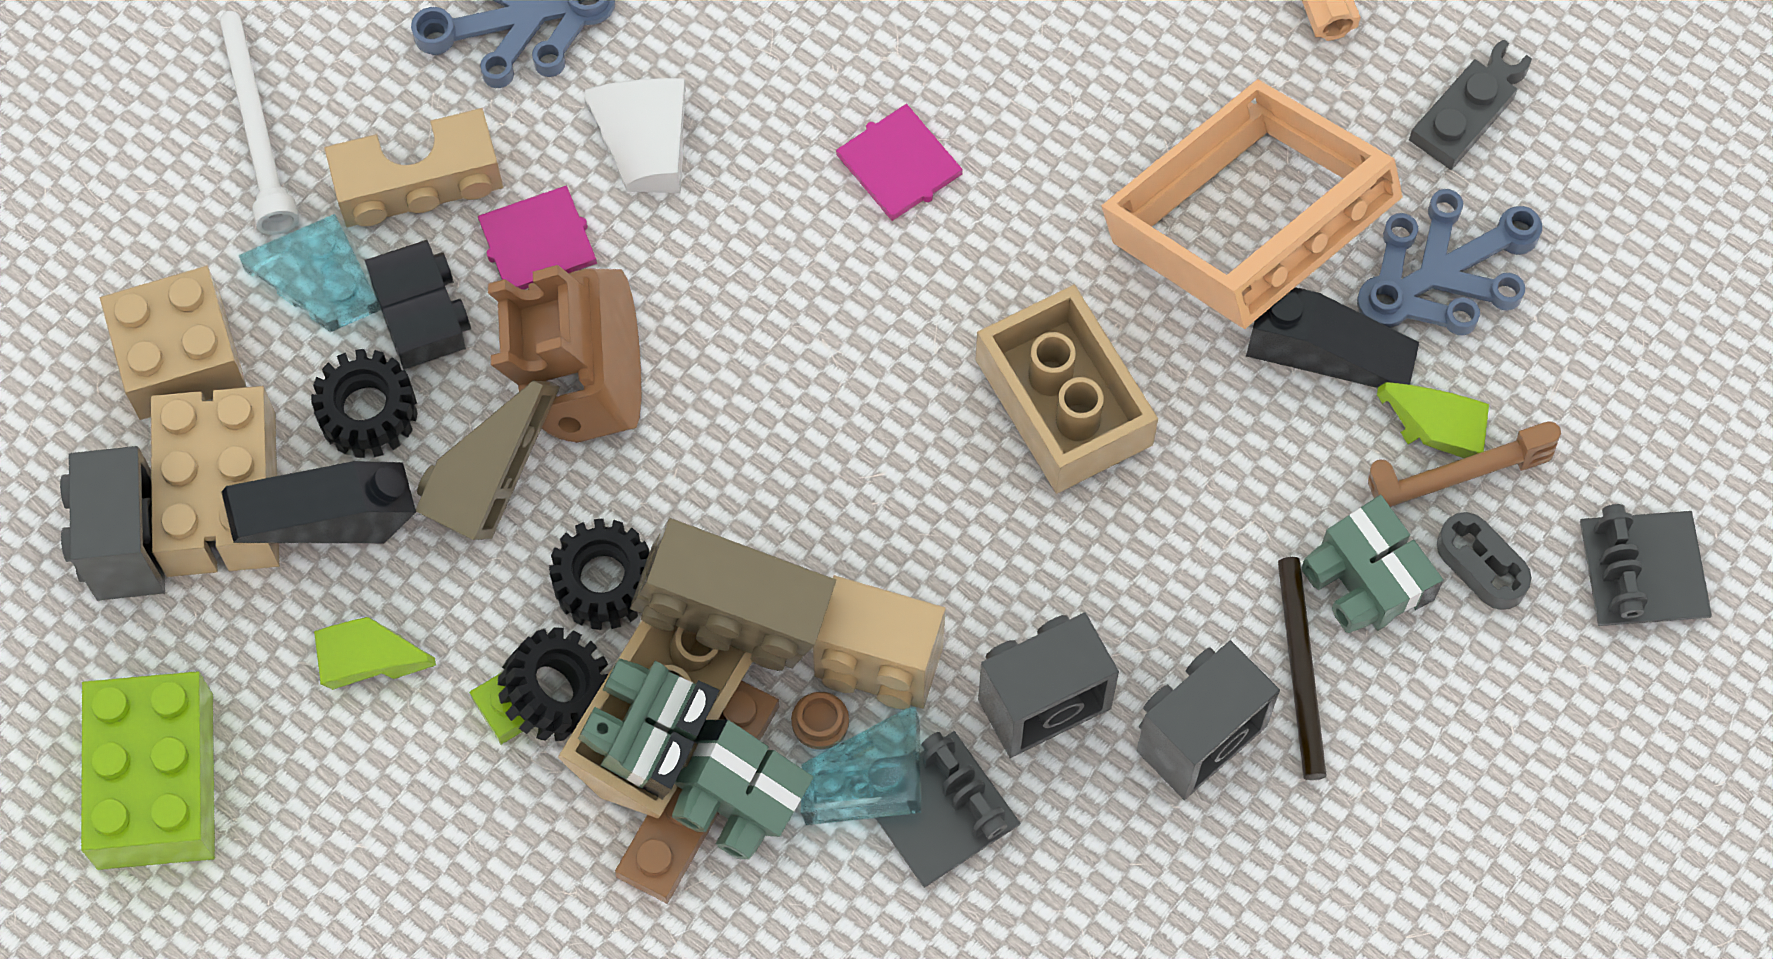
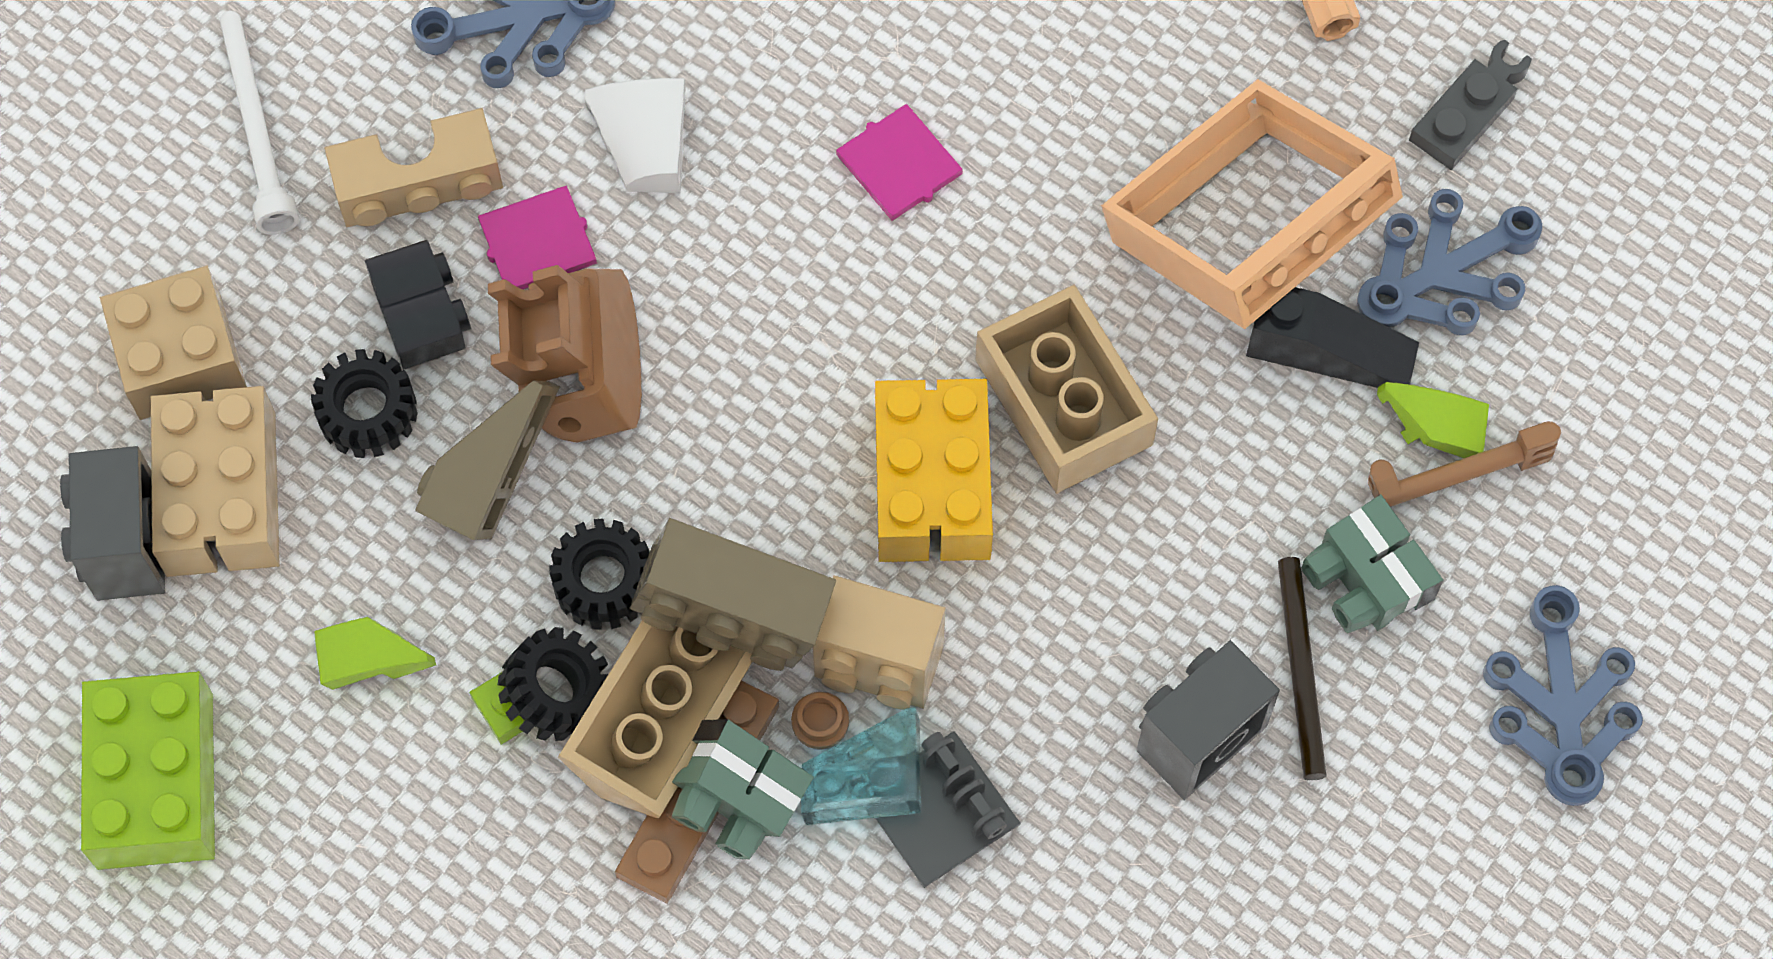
black slope [221,461,416,544] -> none
clear light blue wing [238,214,380,332] -> none
hips [578,658,720,800] -> none
dark grey brick [978,612,1119,758] -> none
dark grey beam [1437,512,1532,610] -> none
dark grey hinge [1580,504,1712,626] -> none
none -> yellow piece [875,379,993,562]
none -> sand blue plant [1483,585,1643,806]

